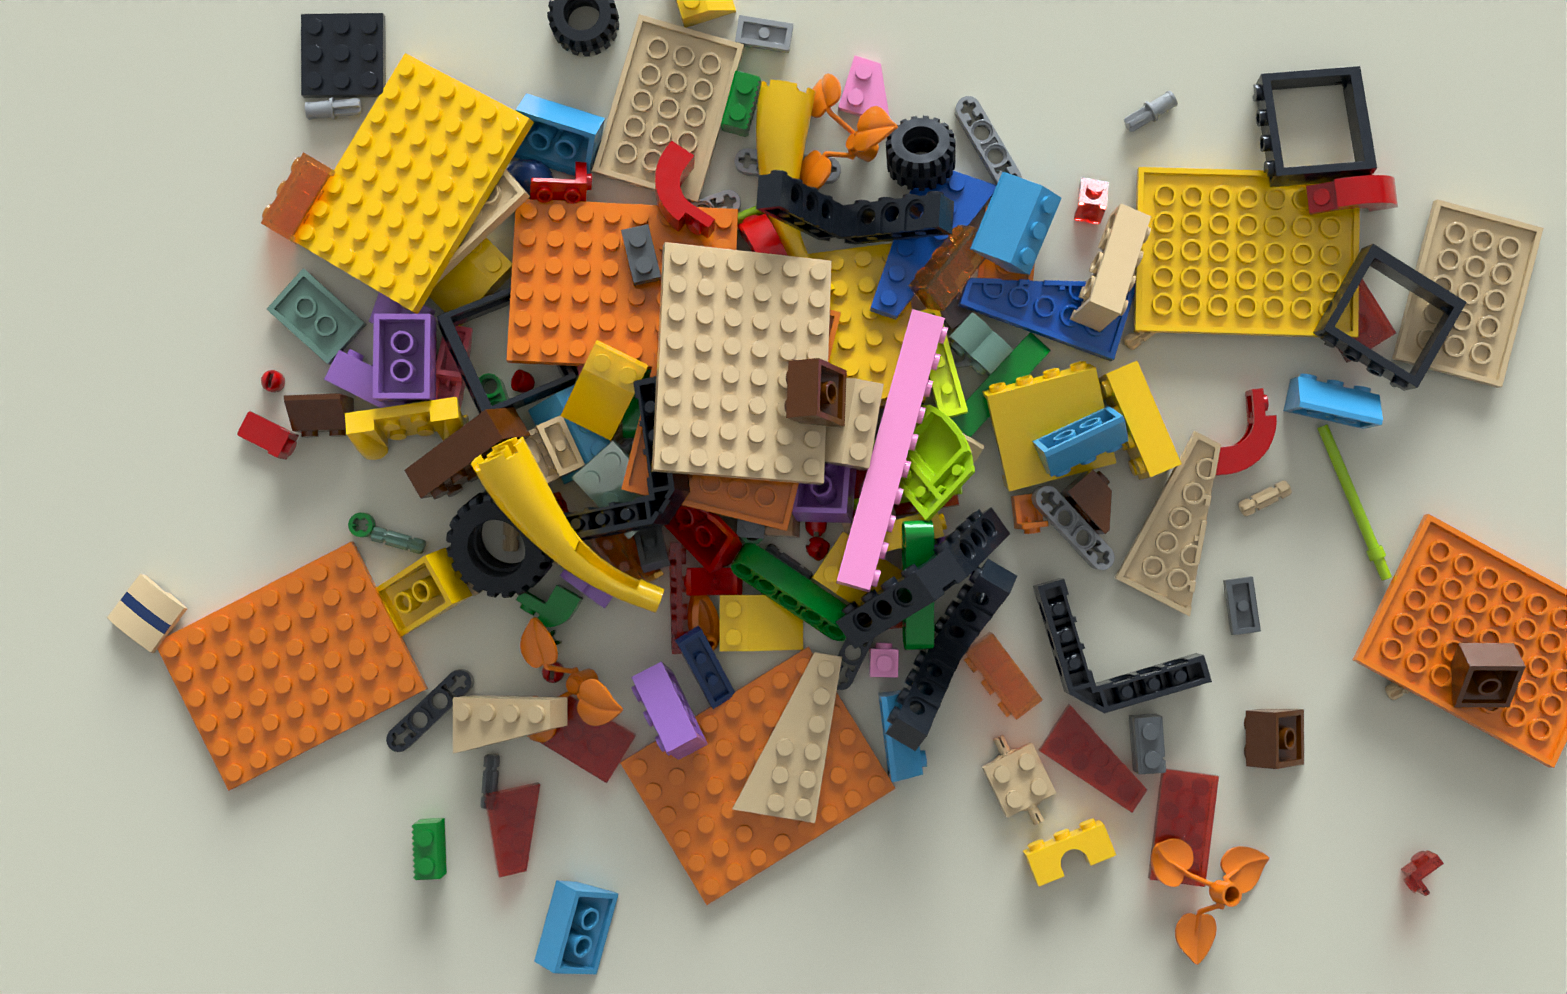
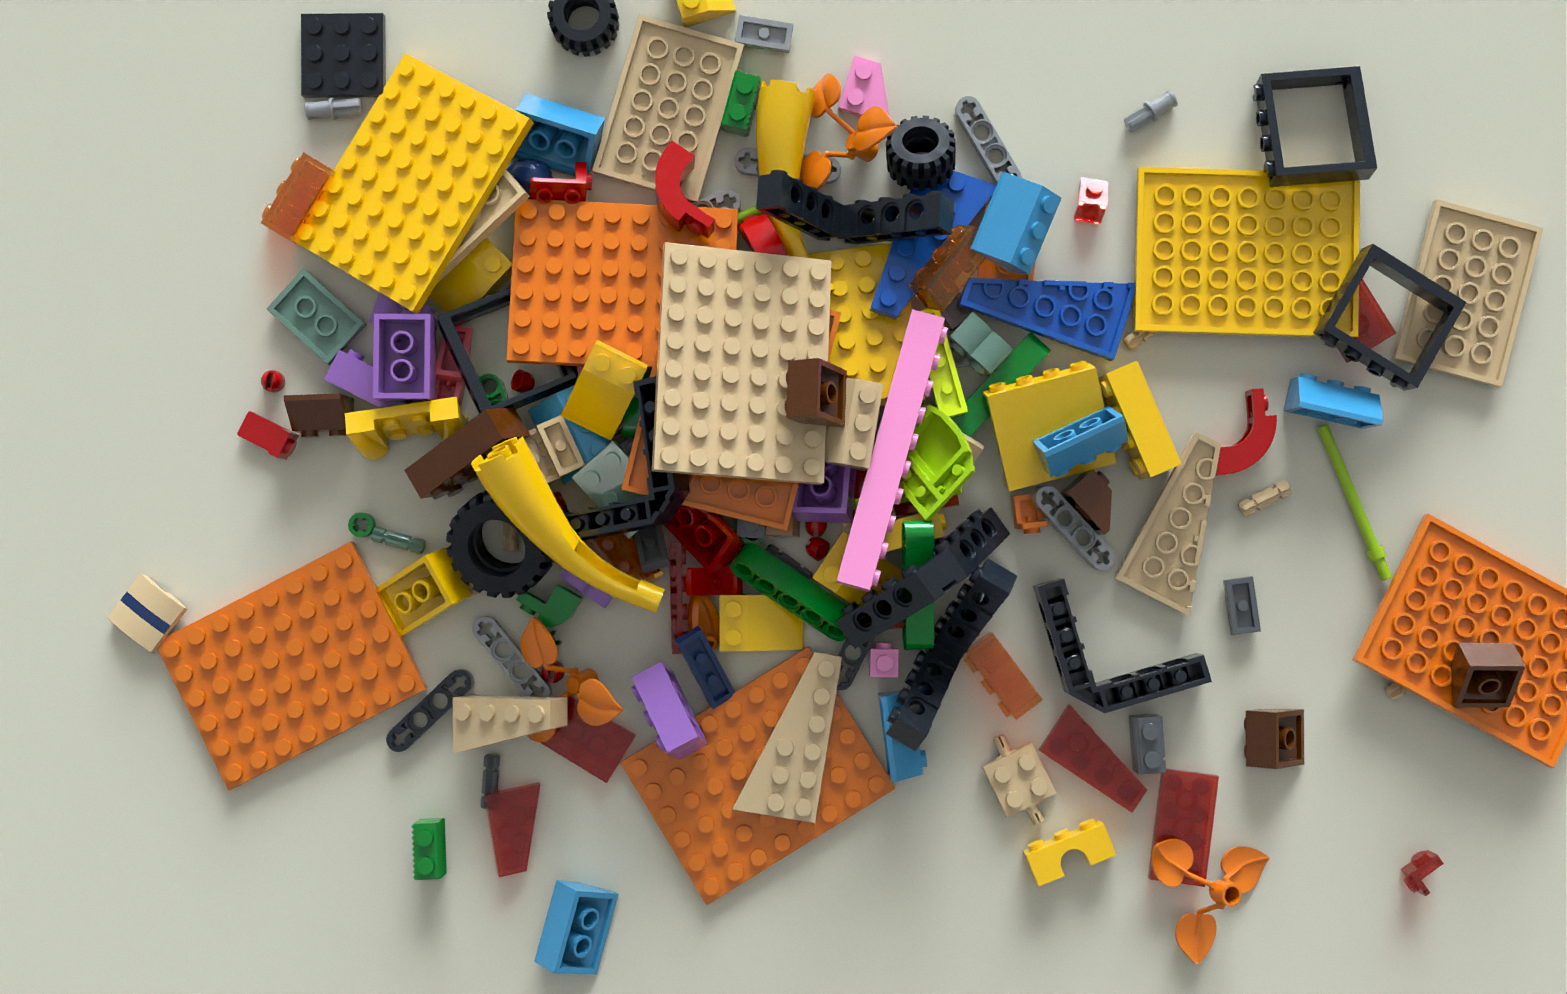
dark grey plate [621,224,661,286] -> none
tan wedge [1070,204,1151,332] -> none
red arch [1306,175,1398,215] -> none
none -> light grey beam [472,616,552,697]

